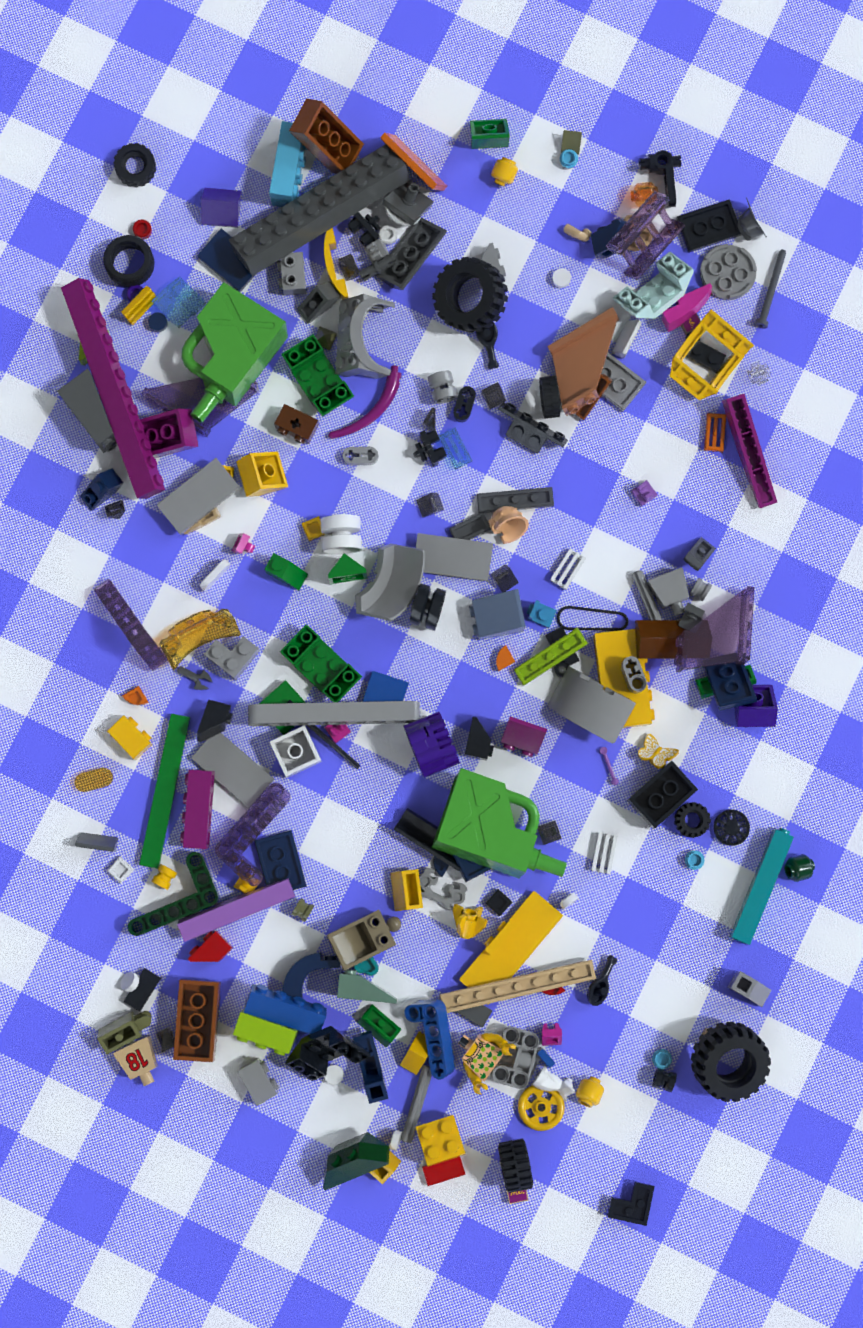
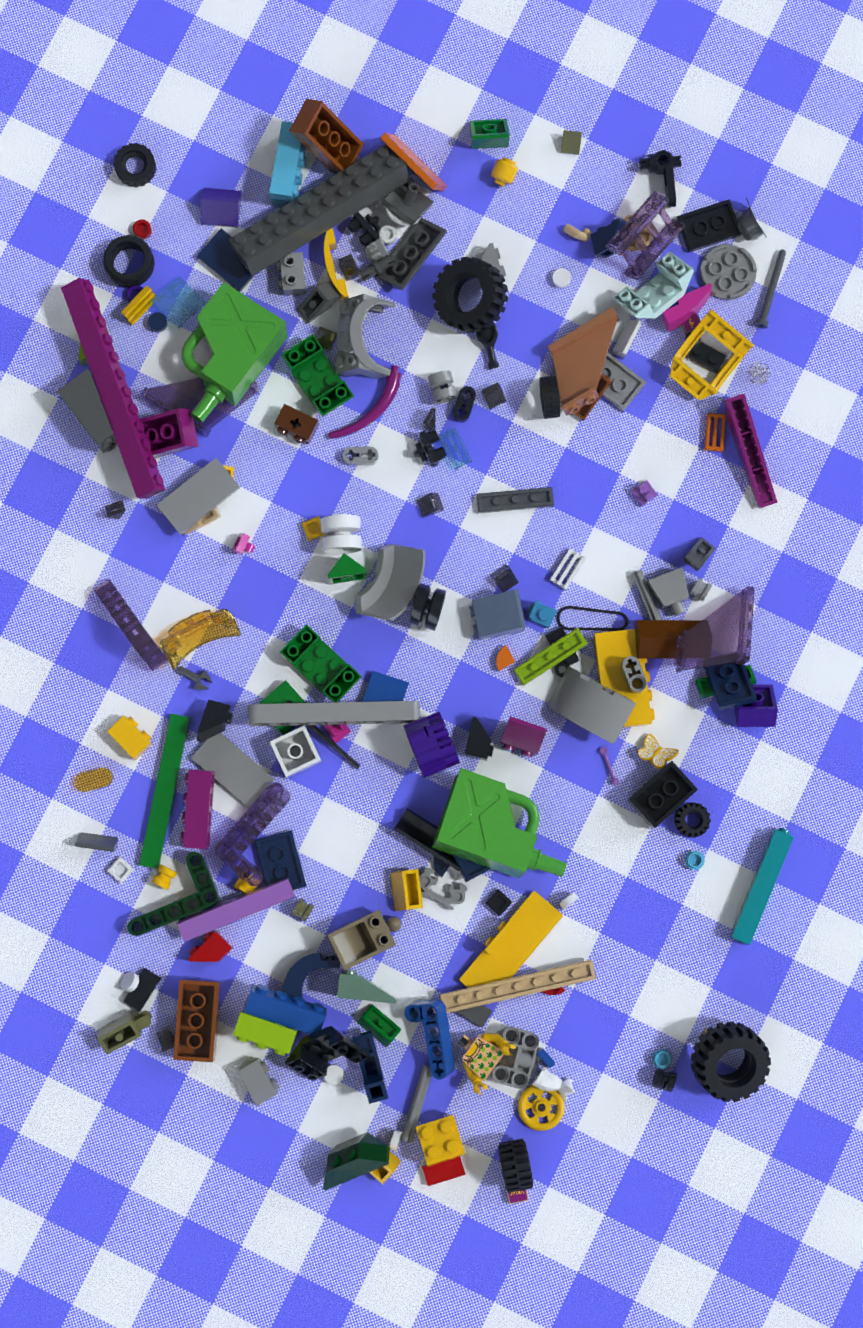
dark blue slope [80,468,124,511] -> none
tan torso [113,1036,158,1086] -> none
orange tile [122,686,149,705] -> none
white tile [200,559,231,592] -> none
light grey brick [204,636,260,680] -> none
yellow slope [236,451,288,497] -> none
green slope [264,553,308,591] -> none
teal tile [353,957,379,976] -> none
yellow slope [400,1031,428,1075] -> none
light grey tile [416,533,493,581] -> none
dark grey tile [449,512,491,540] -> none
yellow brick [453,904,488,939] -> none
light nougat helmet [488,506,529,544] -> none
black bracket [498,402,568,454] -> none
clear smoke tile [538,821,562,845] -> none
dark pink tile [541,1023,562,1046] -> none
medium azure plate [559,149,578,169] -> none
yellow head [576,1076,604,1108] -> none
black piece [587,955,618,1006] -> none
white tile [591,832,618,874] -> none
black plate [607,1181,655,1226] -> none
clear orange head [631,182,659,208] -> none
dark grey slope [679,603,706,633] -> none
black wheel [713,810,750,846] -> none
light grey slope [727,971,771,1007] -> none
dark green head [784,854,815,882] -> none

